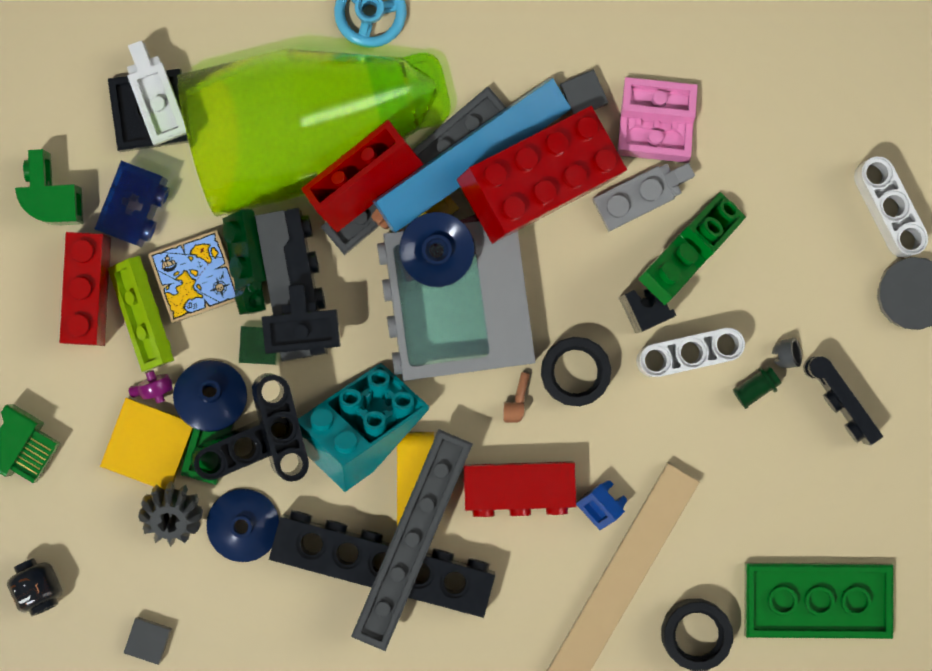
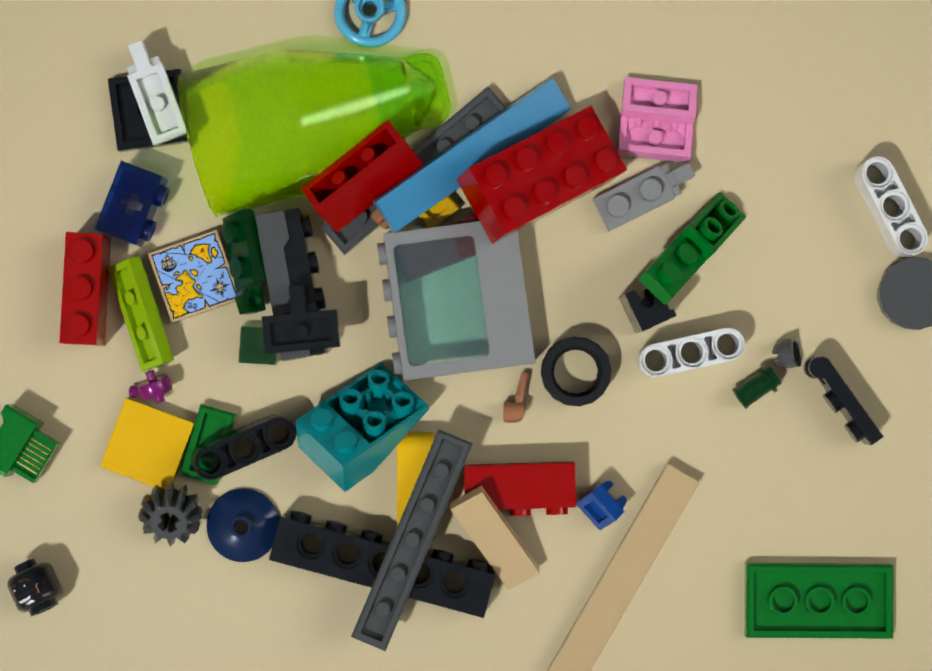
green brick [15,149,84,226] -> none
dark grey tile [124,617,172,665] -> none
dark blue dish [173,360,247,432] -> none
black beam [252,373,309,482] -> none
dark blue dish [399,212,474,287] -> none
dark grey tile [560,69,608,115] -> none
black tyre [661,598,733,671] -> none
none -> tan tile [450,486,540,590]

